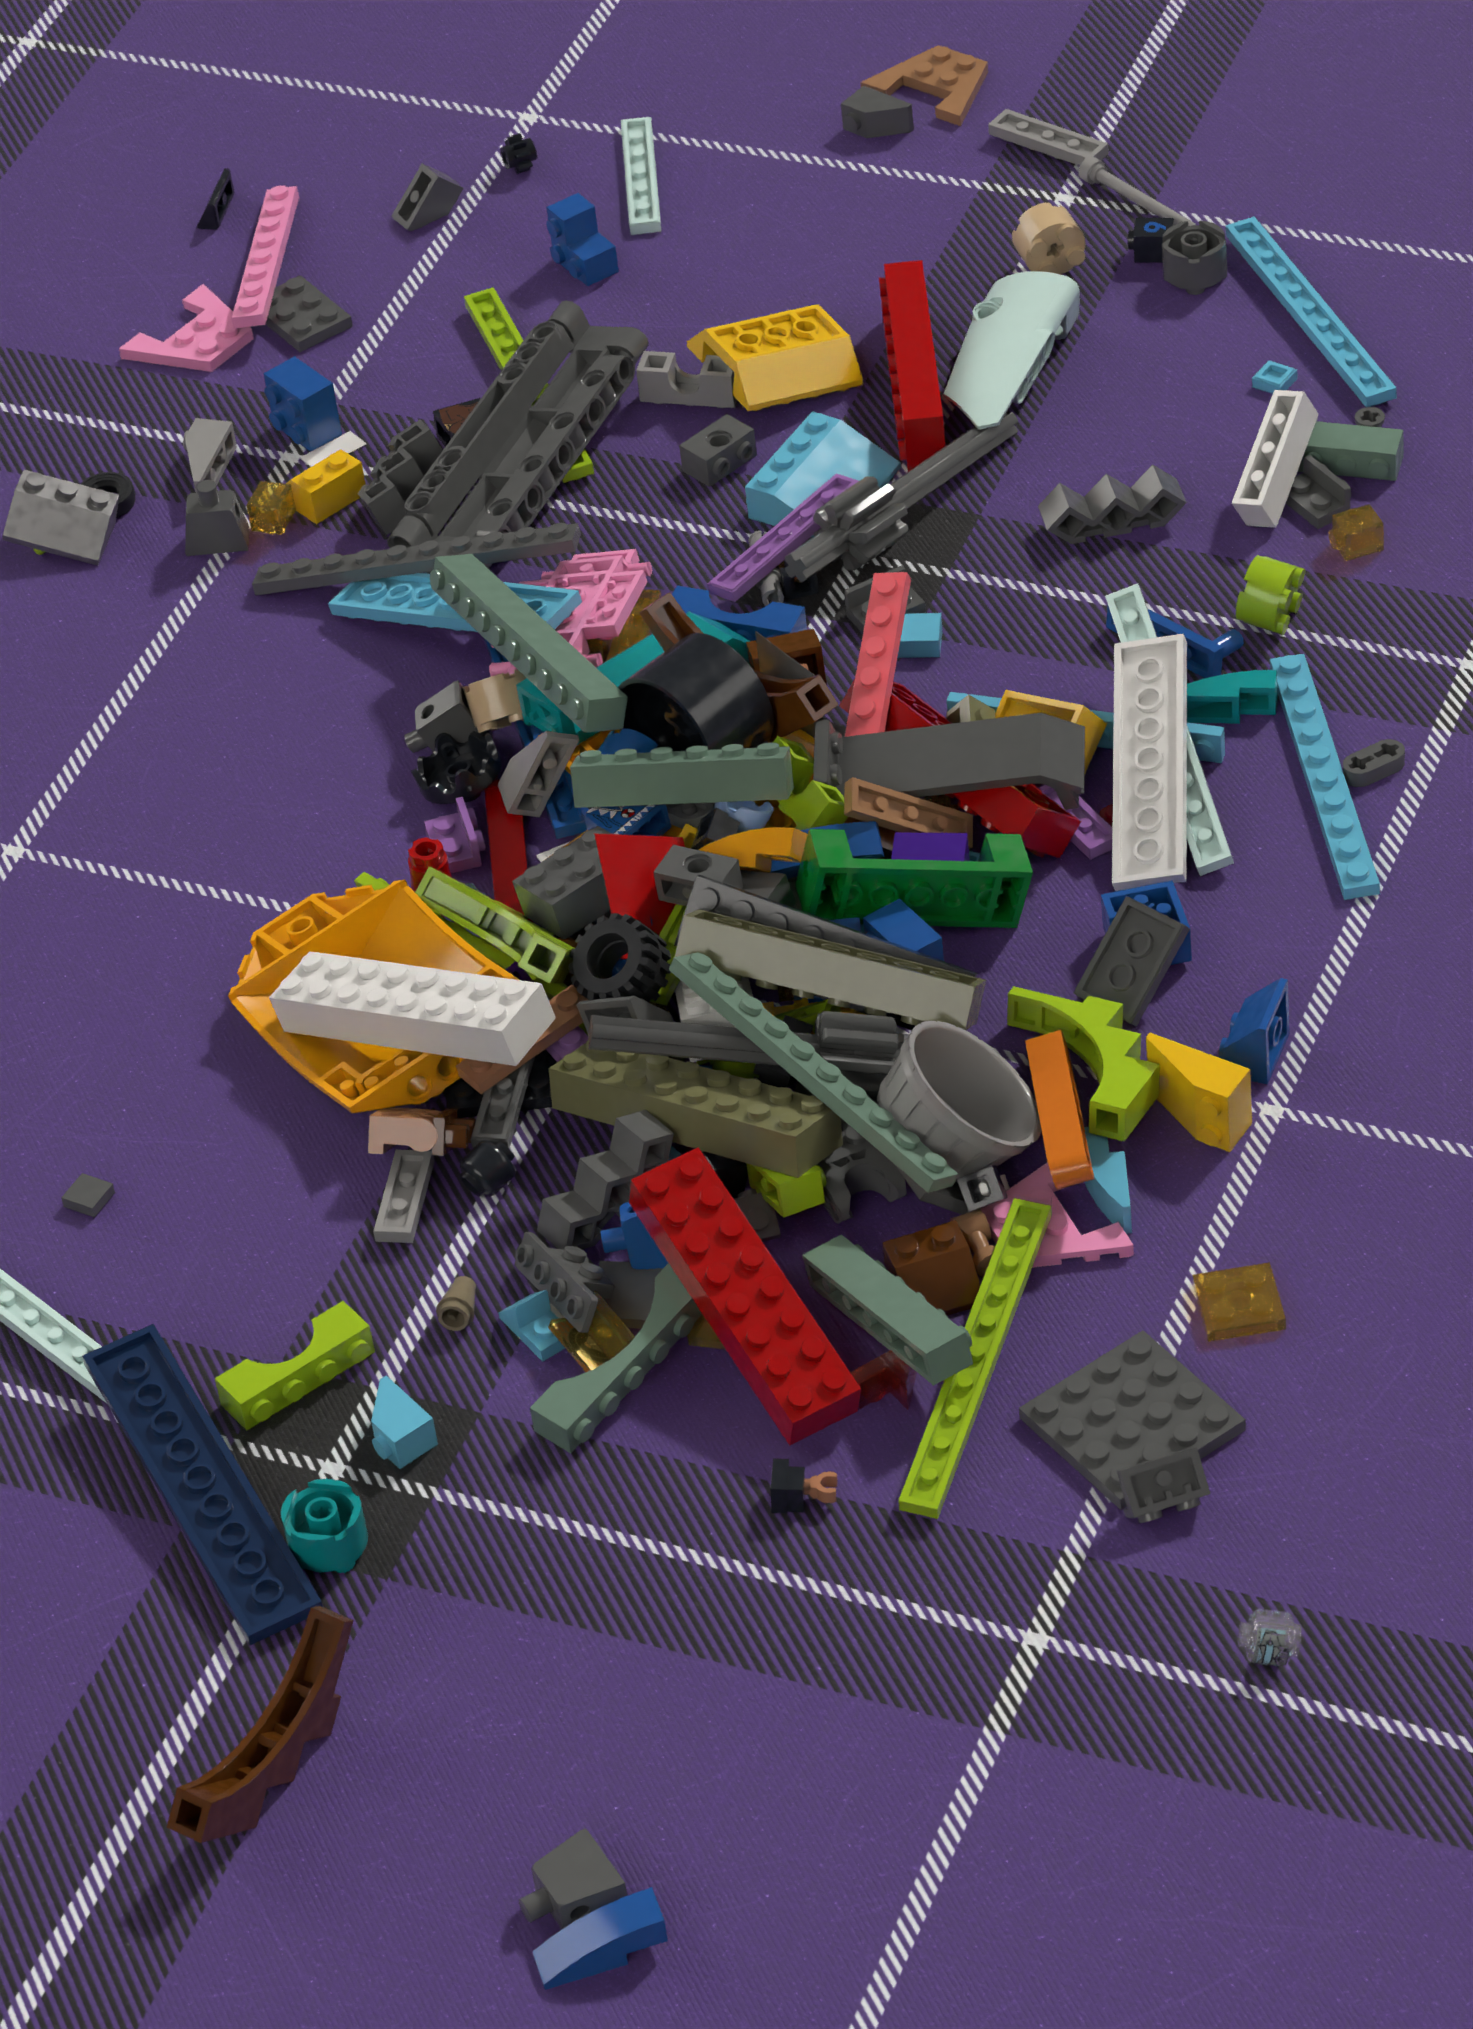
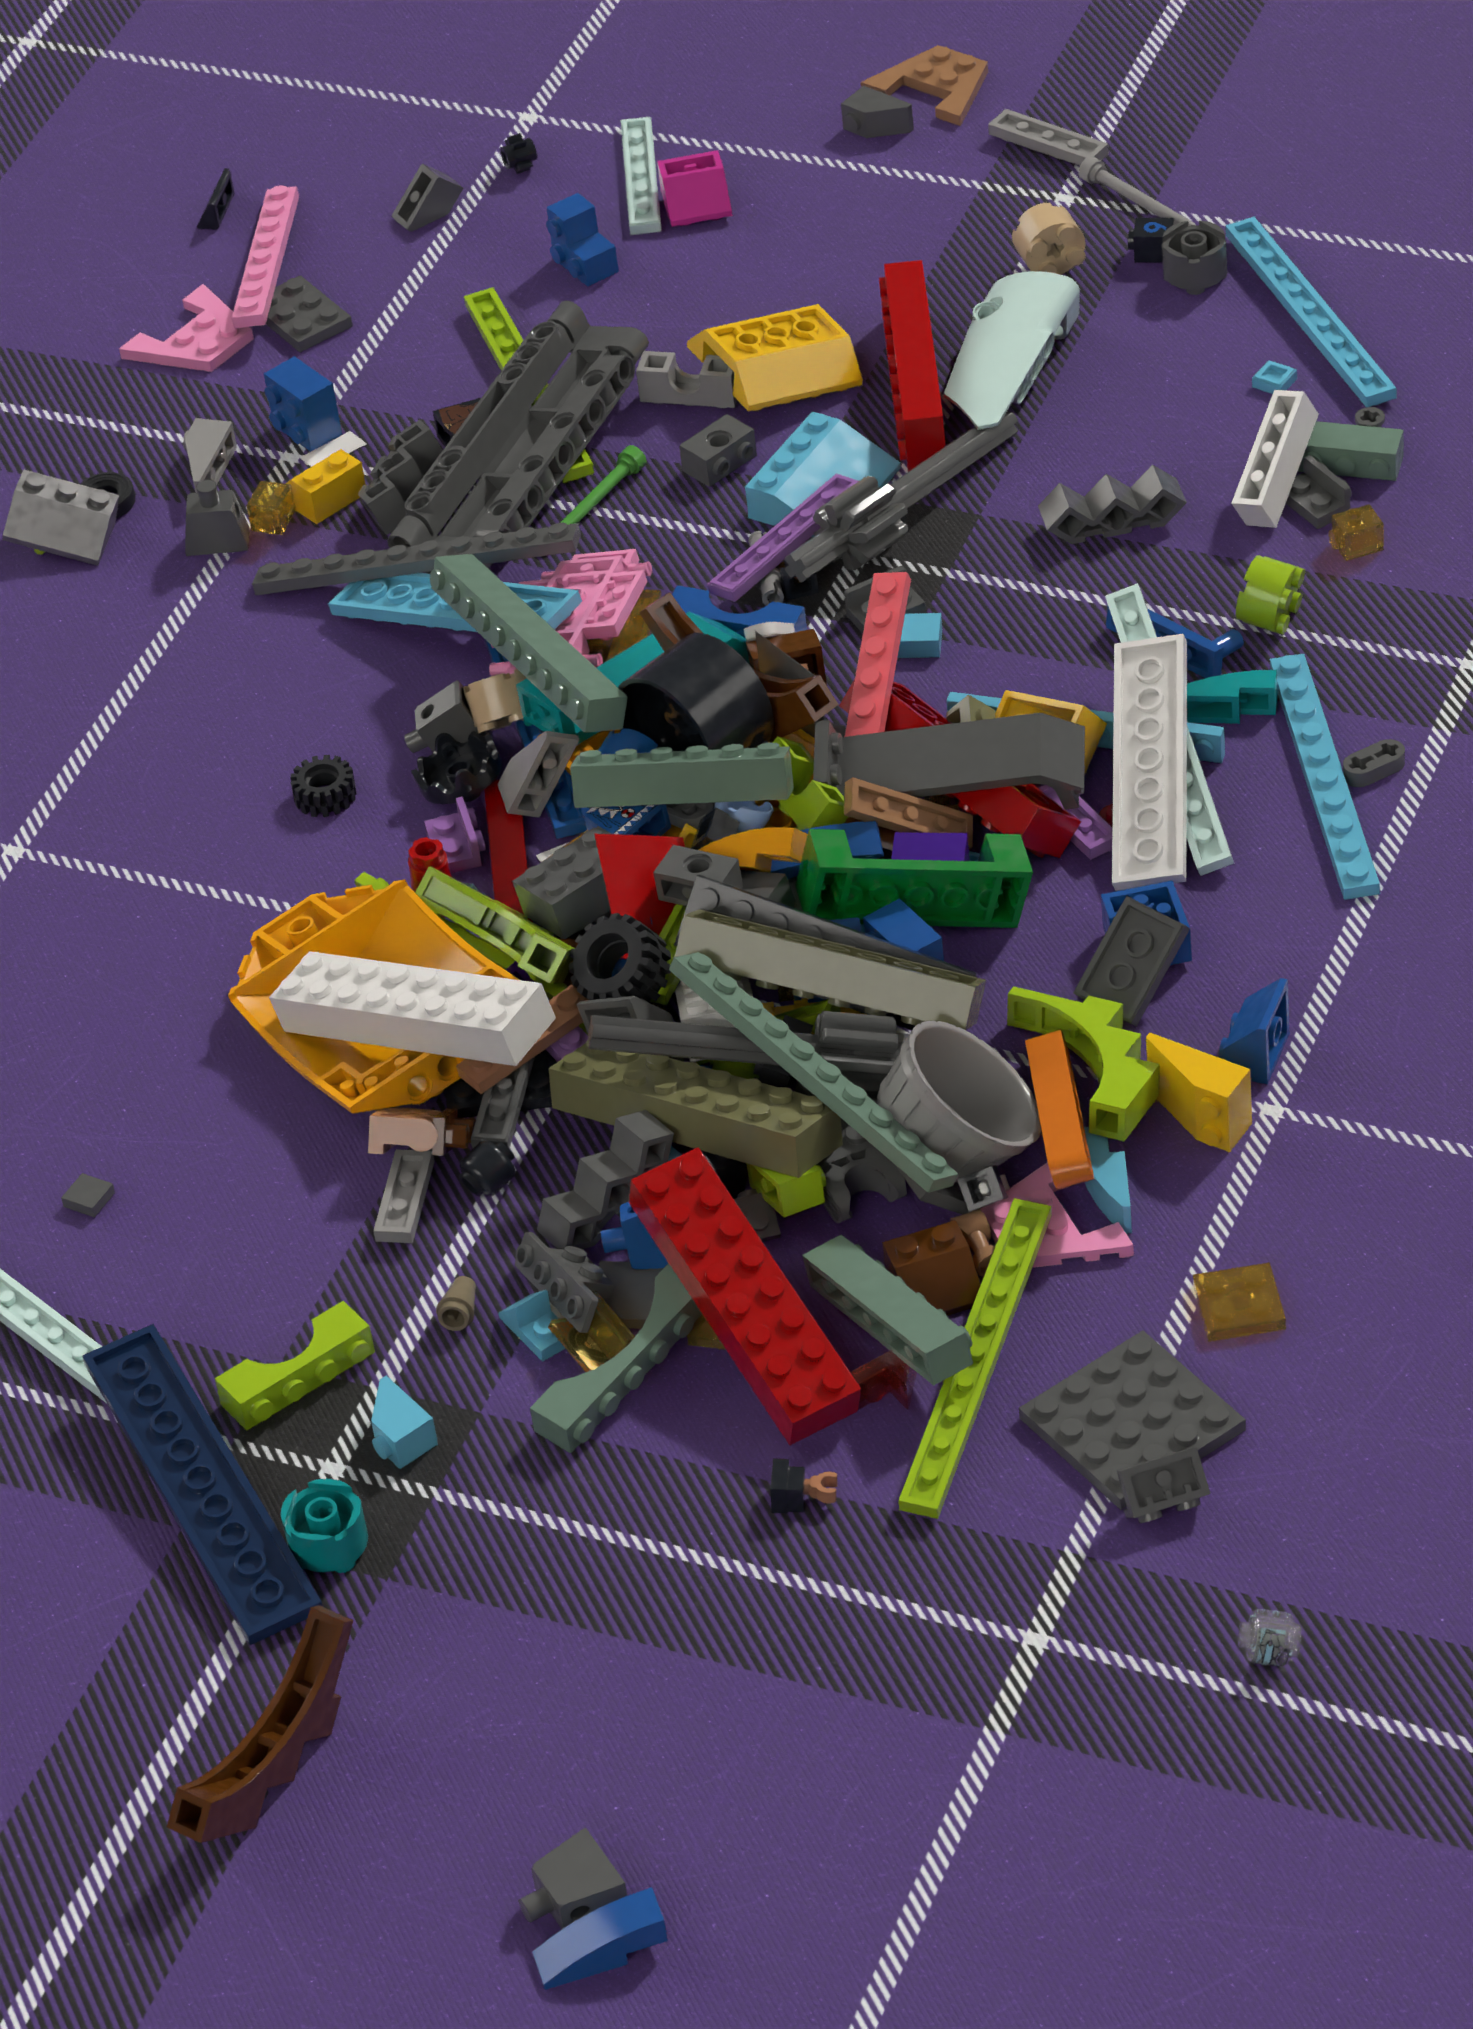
none -> black tyre [290,755,357,817]
none -> bright green piece [560,445,647,524]
none -> dark pink slope [657,150,733,227]
none -> white tile [744,622,795,642]

